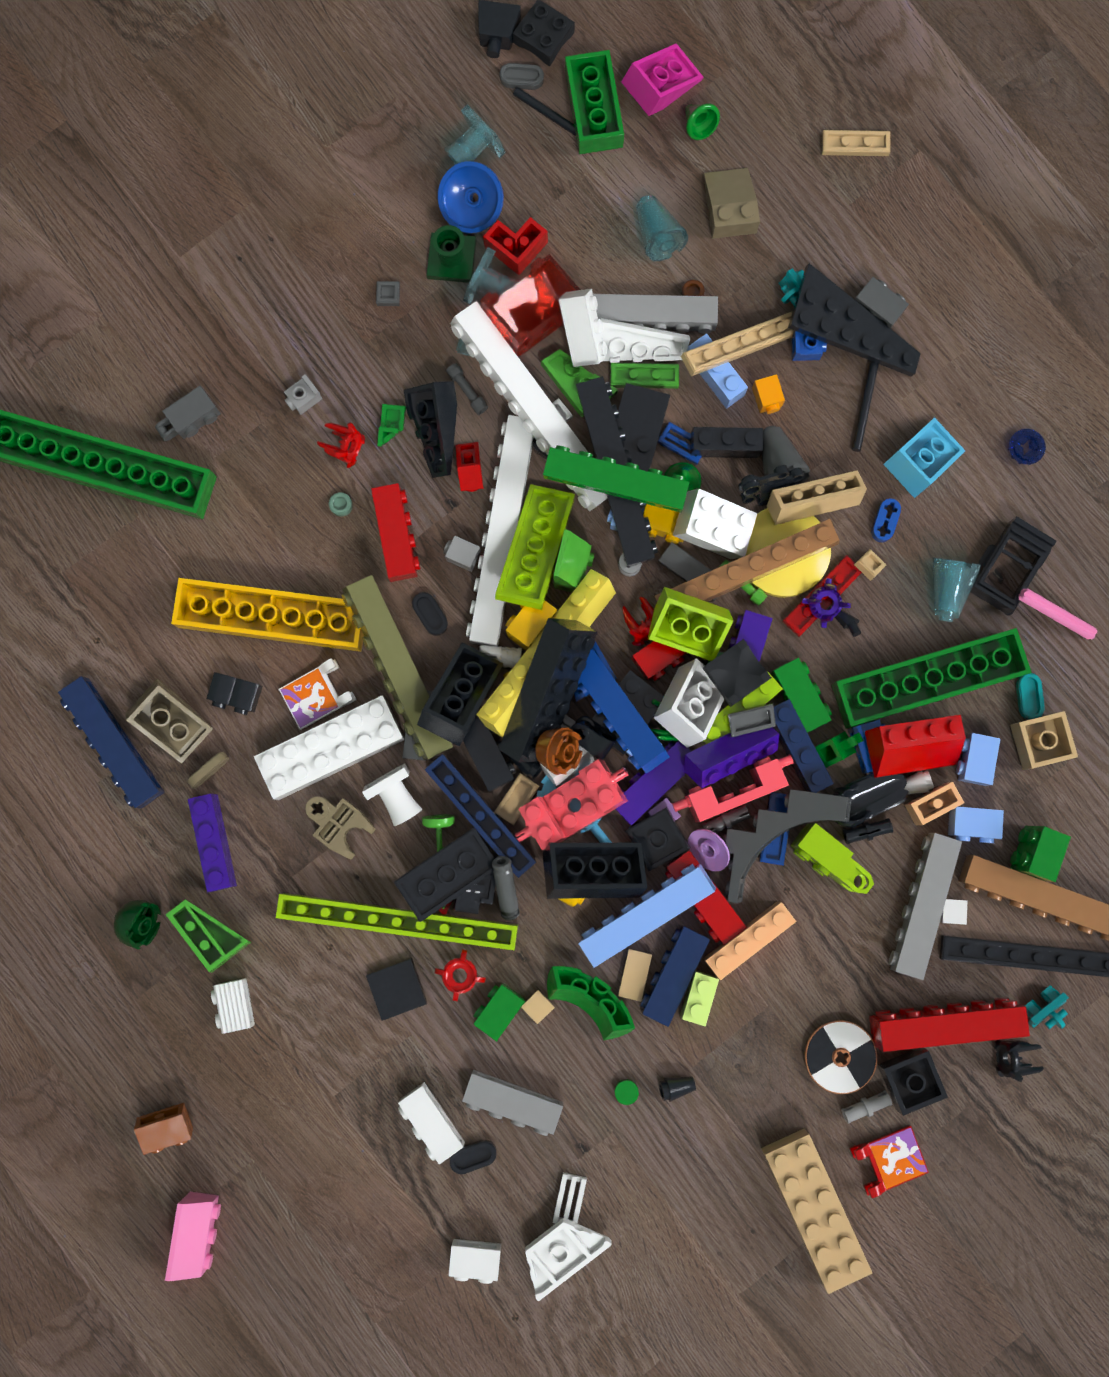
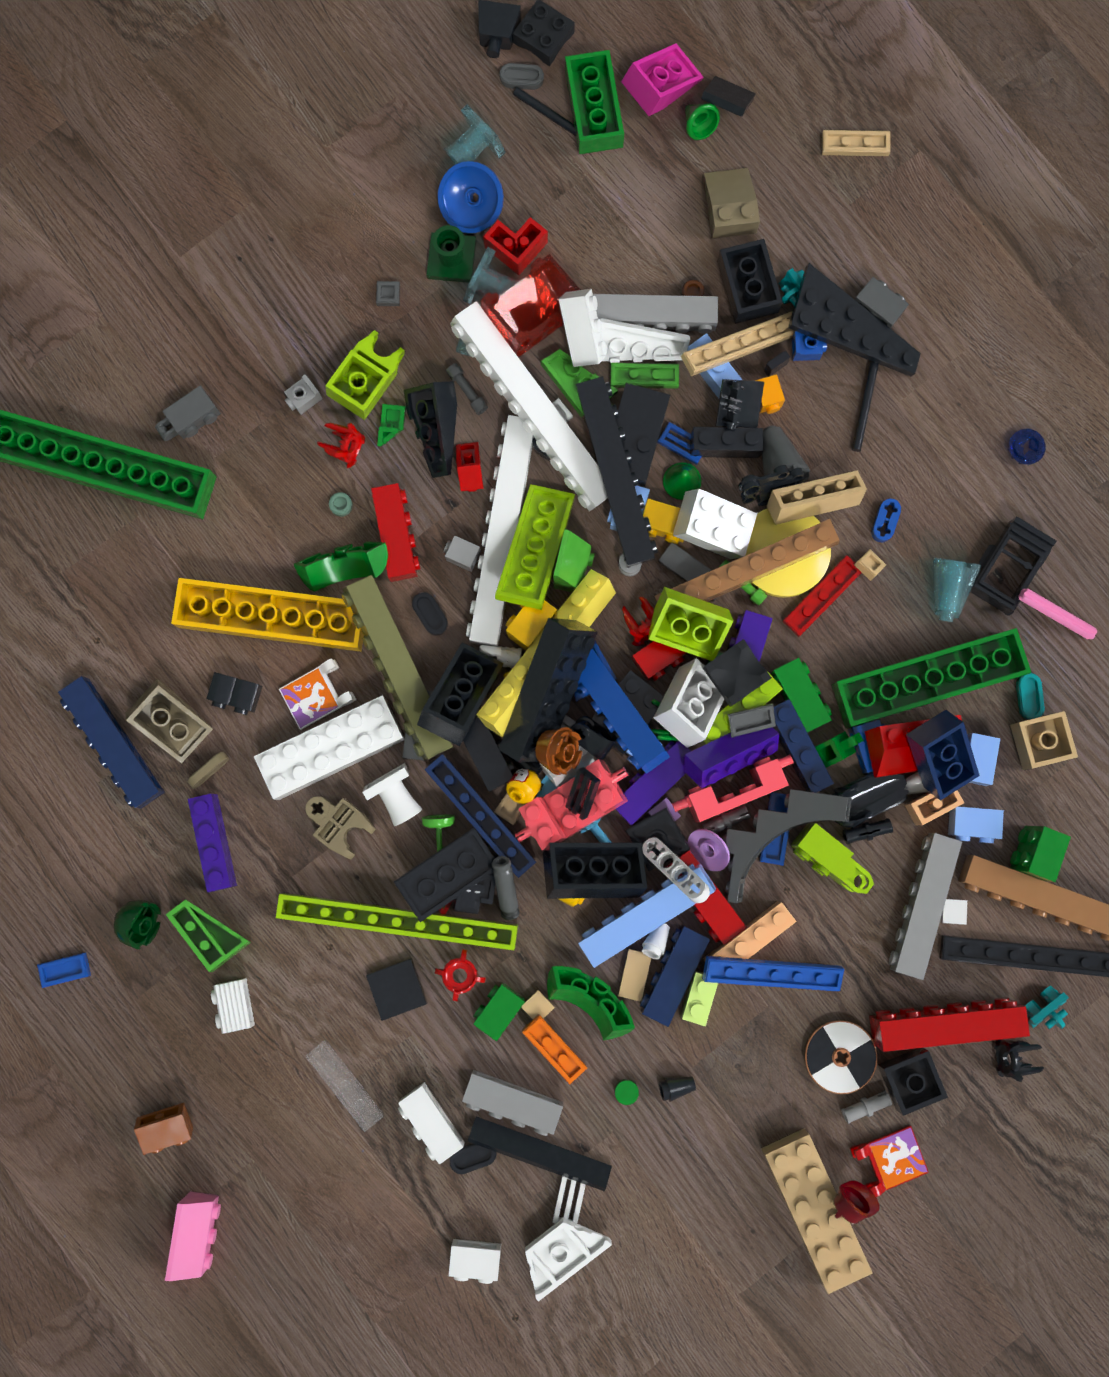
green brick [543,445,690,513] -> none
clear light blue cone [636,195,689,261] -> none
dark purple piece [802,578,851,628] -> none
black bar [835,610,861,637] -> none
medium azure slope [883,417,965,498] -> none
none -> blue tile [37,953,91,988]
none -> green brick [294,542,388,592]
none -> clear tile [305,1040,384,1132]
none -> lime brick [325,330,405,420]
none -> black tile [468,1116,612,1191]
none -> yellow head [506,769,541,804]
none -> orange tile [521,1014,587,1084]
none -> black tile [565,767,601,820]
none -> white beam [642,837,710,903]
none -> white cone [642,923,670,959]
none -> black tile [701,76,756,116]
none -> blue tile [702,956,844,991]
none -> black hinge [715,379,764,429]
none -> black brick [717,239,783,324]
none -> black tile [764,351,790,377]
none -> dark red piece [833,1180,879,1224]
none -> dark blue brick [906,710,980,801]

